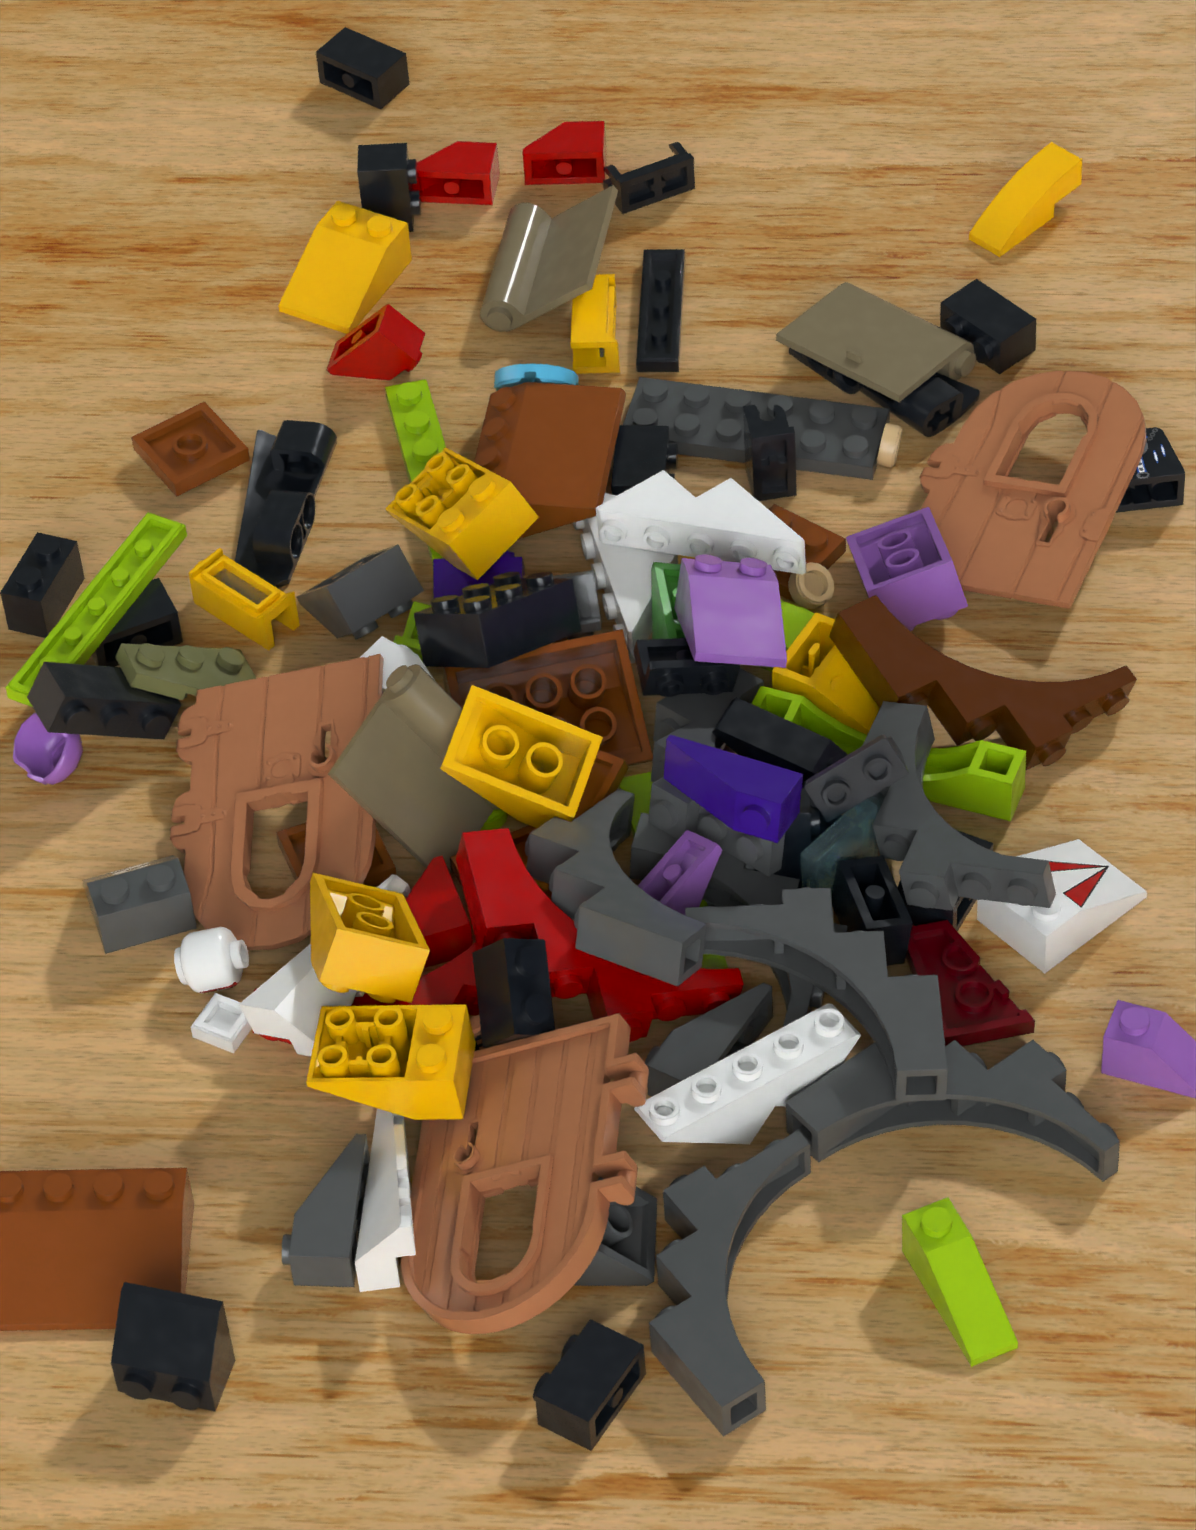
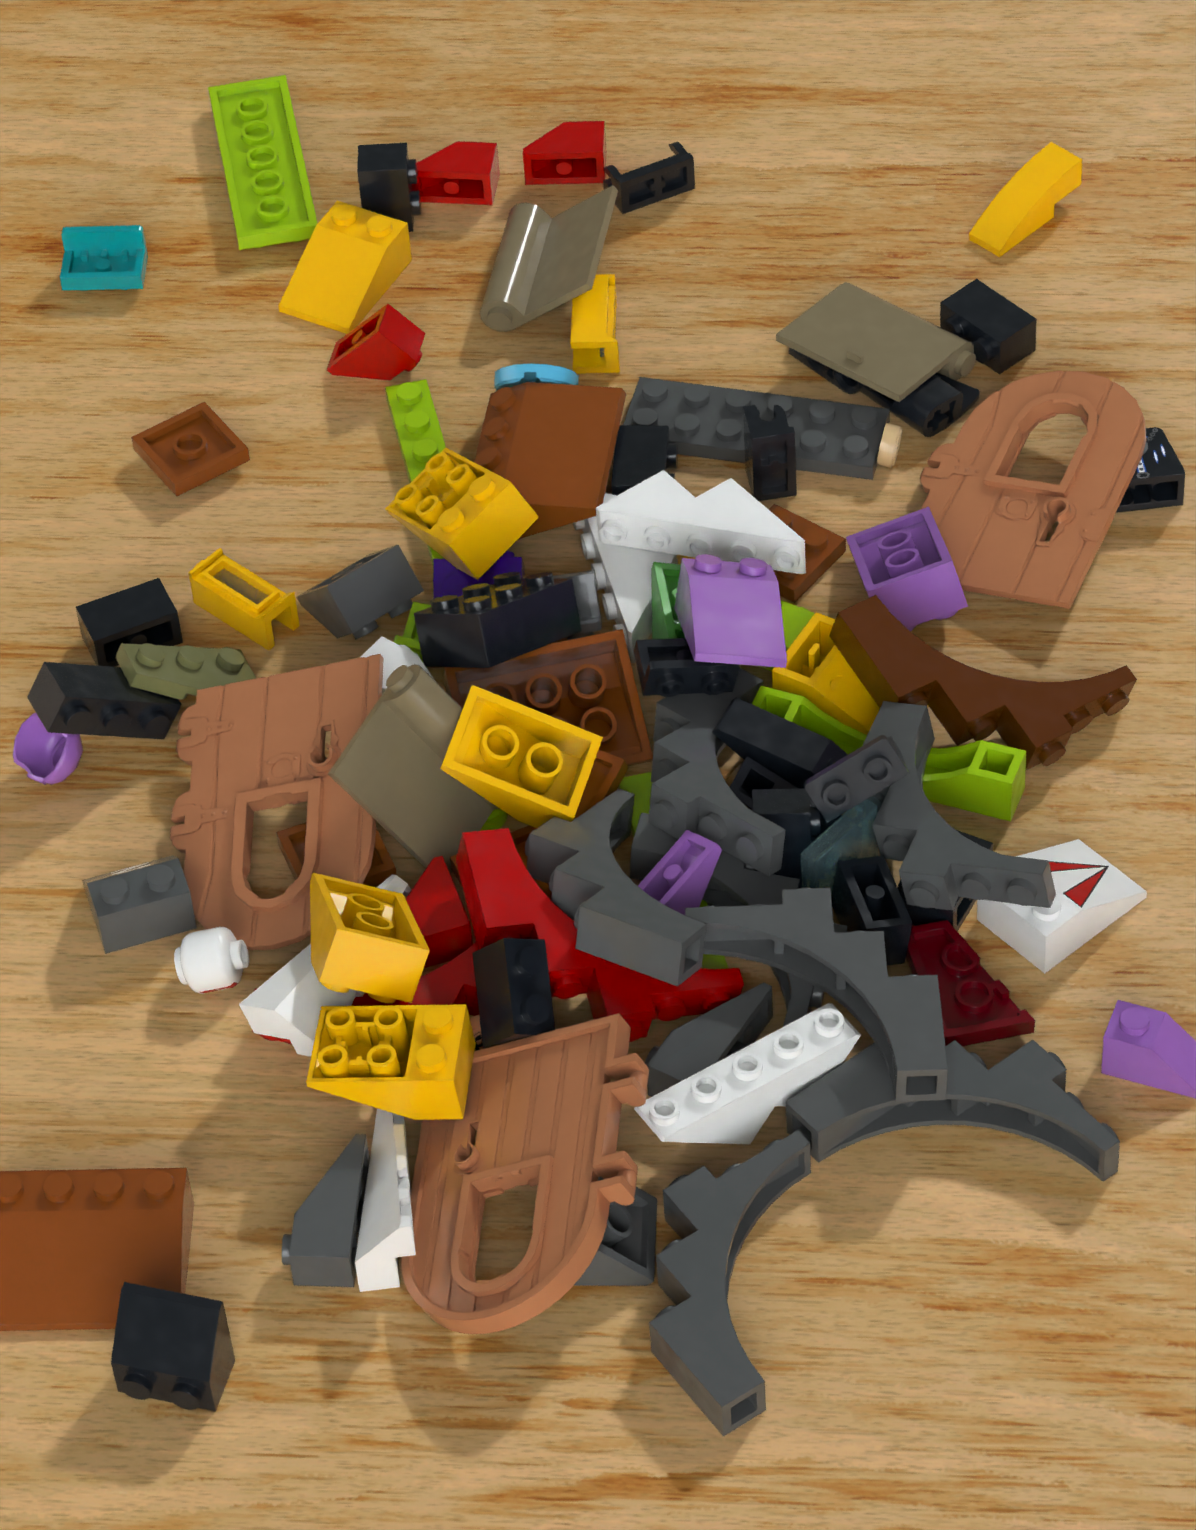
black brick [0,532,85,638] -> none
lime tile [5,512,187,707] -> none
white tile [191,993,252,1053] -> none
black panel [235,420,337,588] -> none
black brick [316,27,410,109] -> none
black brick [533,1319,646,1451] -> none
black tile [636,249,685,372] -> none
dark purple slope [663,735,803,843] -> none
tan tile [788,562,835,609] -> none
lime slope [902,1197,1018,1367] -> none
none -> teal bracket [60,225,148,291]
none -> lime plate [208,75,317,250]

